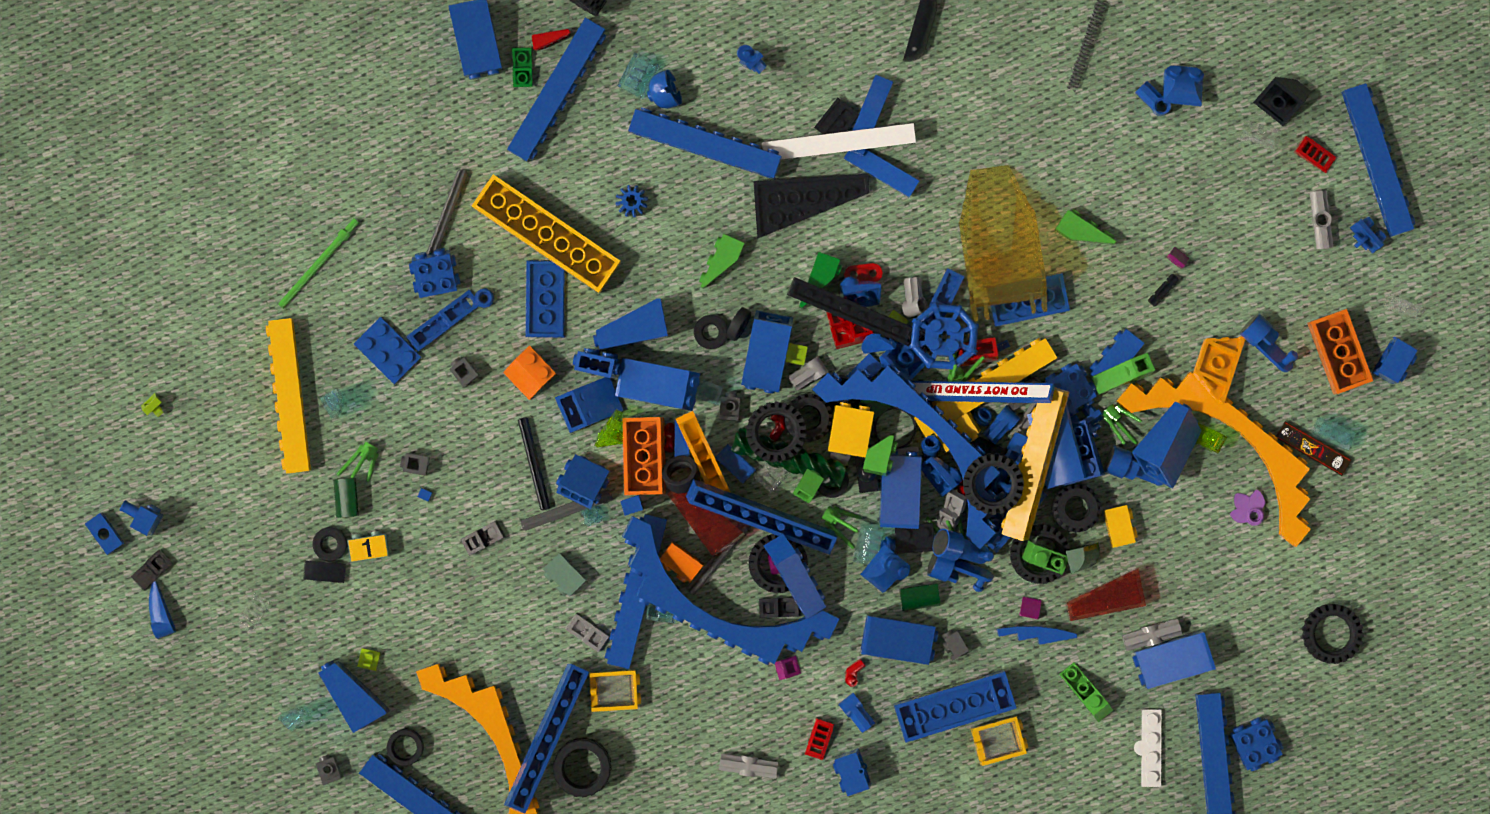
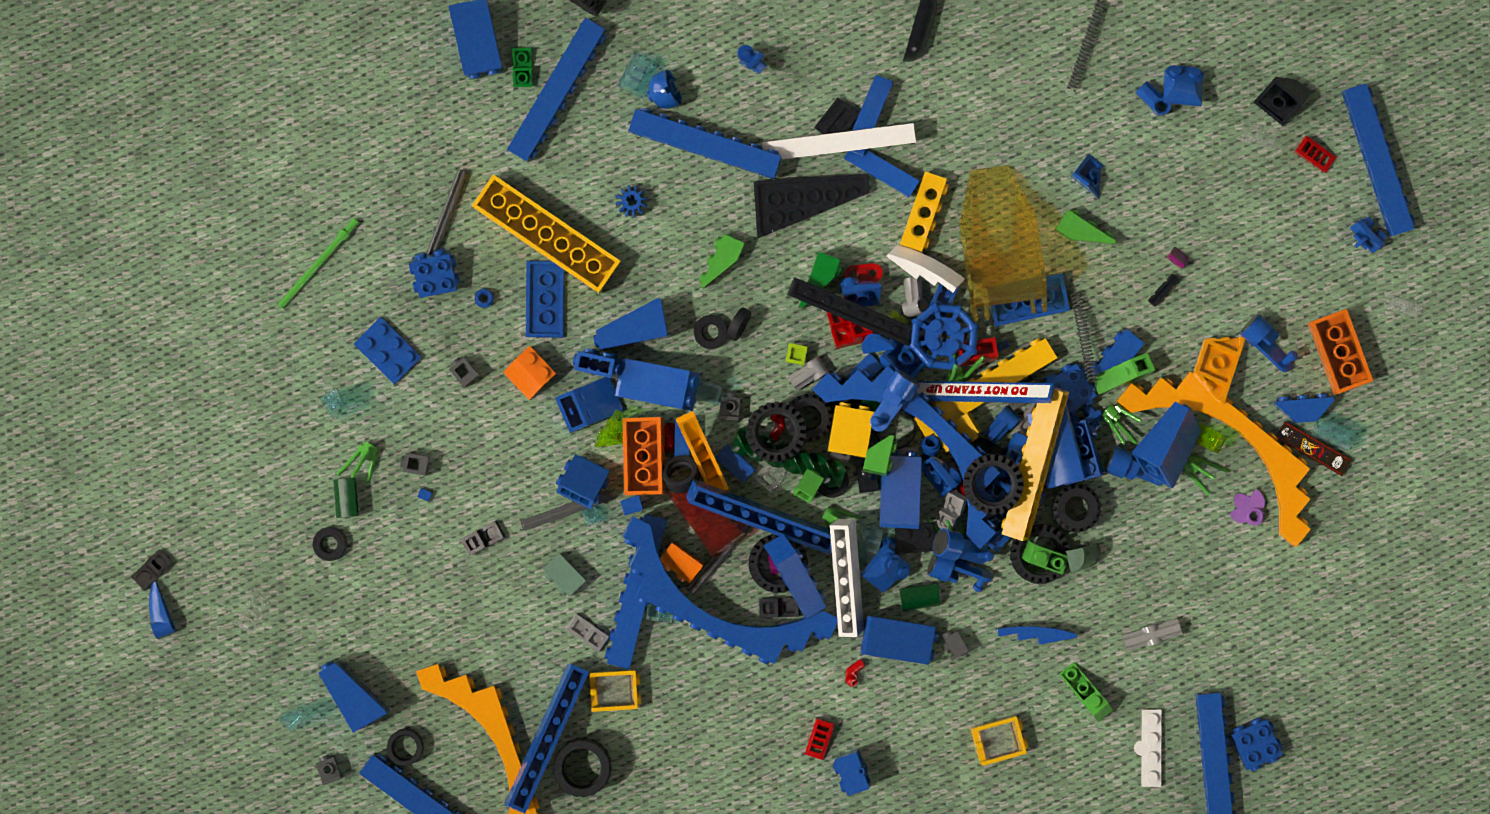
blue piece [85,512,125,555] -> none
blue brick [119,500,164,536] -> none
lime tile [141,393,164,417] -> none
yellow brick [266,318,311,474] -> none
black slope [303,560,346,583] -> none
yellow brick [347,531,390,562] -> none
lime tile [357,648,381,671] -> none
blue slope [406,290,479,352] -> none
black axle [518,417,550,511] -> none
red slope [532,29,571,52] -> none
light grey piece [719,753,778,779] -> none
blue slope [741,310,793,394] -> none
magenta slope [775,655,801,680] -> none
blue piece [838,693,875,733] -> none
blue plate [893,670,1017,743] -> none
blue plate [973,407,992,426] -> none
magenta slope [1019,597,1042,620] -> none
clear red wedge [1065,568,1146,621] -> none
yellow brick [1103,505,1138,548] -> none
blue slope [1132,630,1216,689] -> none
black tyre [1302,604,1364,664] -> none
light grey piece [1309,190,1333,250] -> none
blue brick [1372,337,1418,384] -> none
none -> white brick [830,519,864,637]
none -> blue piece [870,370,920,432]
none -> white slope [887,245,965,292]
none -> yellow brick [900,172,949,252]
none -> dark grey piece [1070,290,1098,382]
none -> blue slope [1071,154,1103,199]
none -> bright green plant [1184,454,1230,495]
none -> blue slope [1274,394,1334,423]

